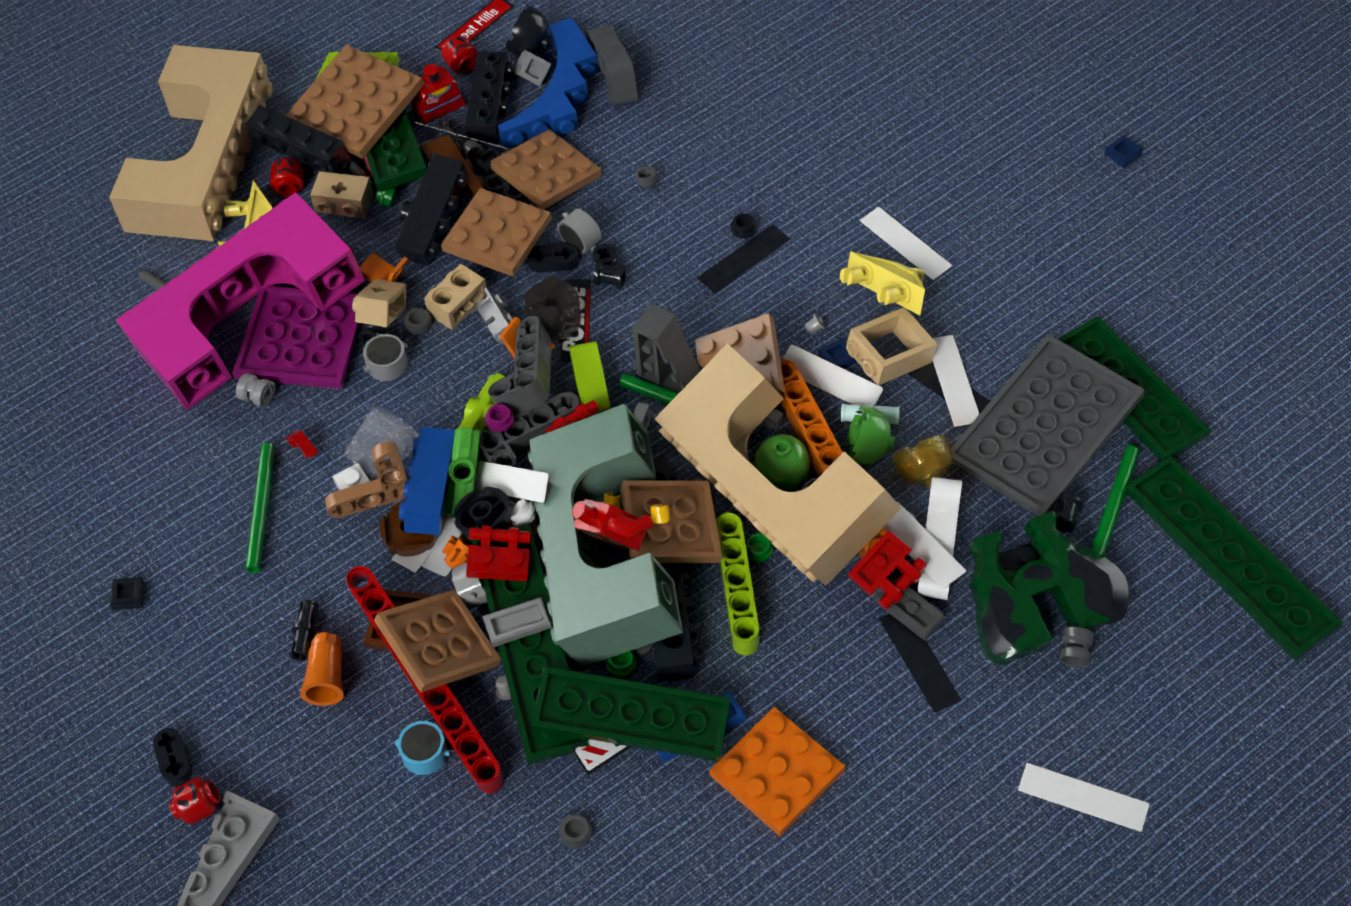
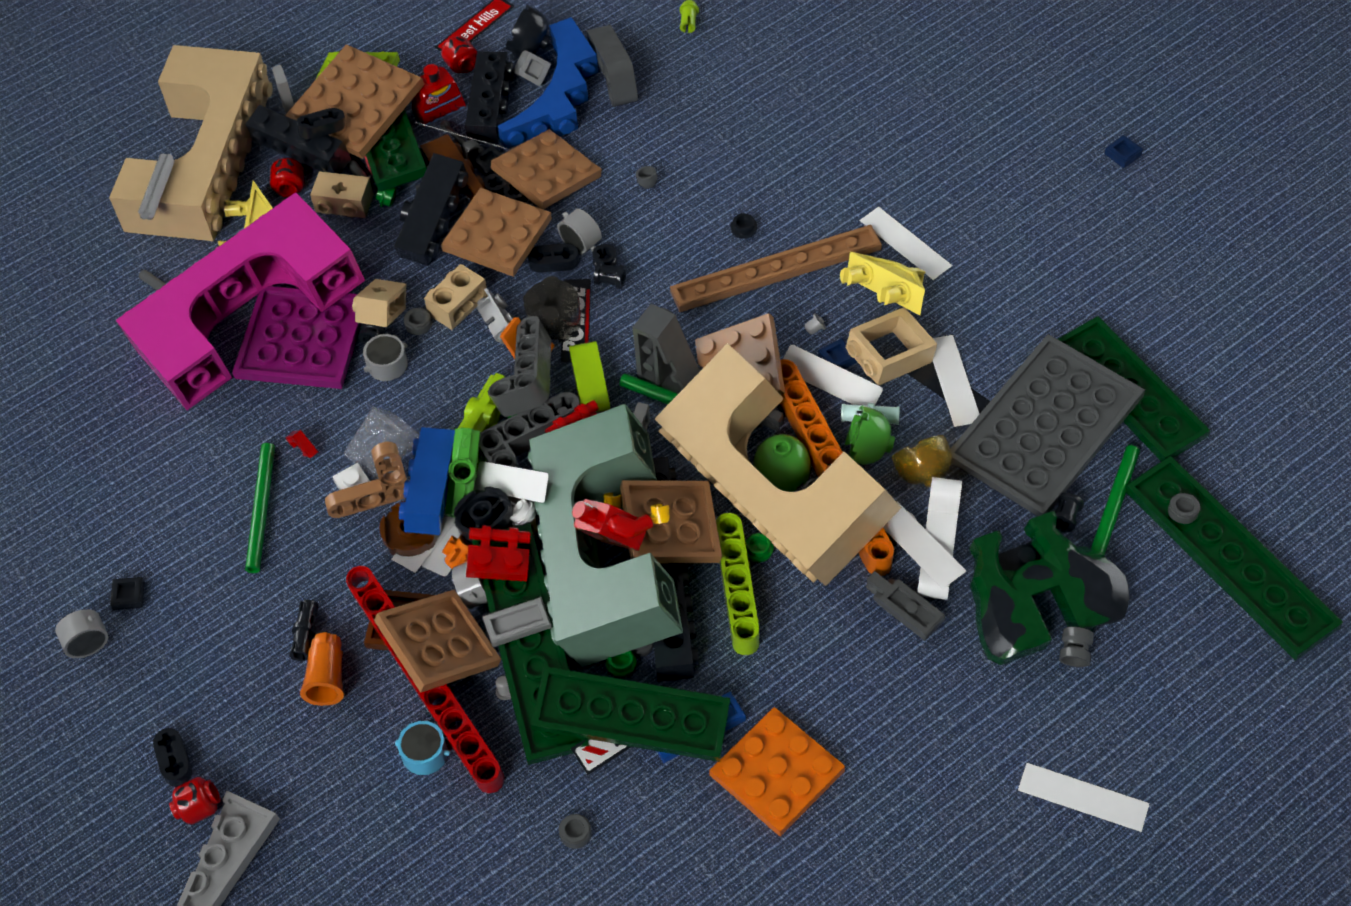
light grey wheel [236,373,275,408] -> none
orange bracket [359,253,408,282] -> none
magenta plate [485,404,514,432] -> none
black sticker [697,224,790,294] -> none
red plate [847,530,927,610] -> none
black sticker [879,613,962,713] -> none
none -> light grey piece [55,609,109,658]
none -> light grey axle [138,153,175,220]
none -> light grey tile [272,65,294,114]
none -> black beam [297,108,345,139]
none -> medium nougat tile [670,225,882,312]
none -> lime pin [679,0,699,33]
none -> dark grey tile [1168,493,1200,524]

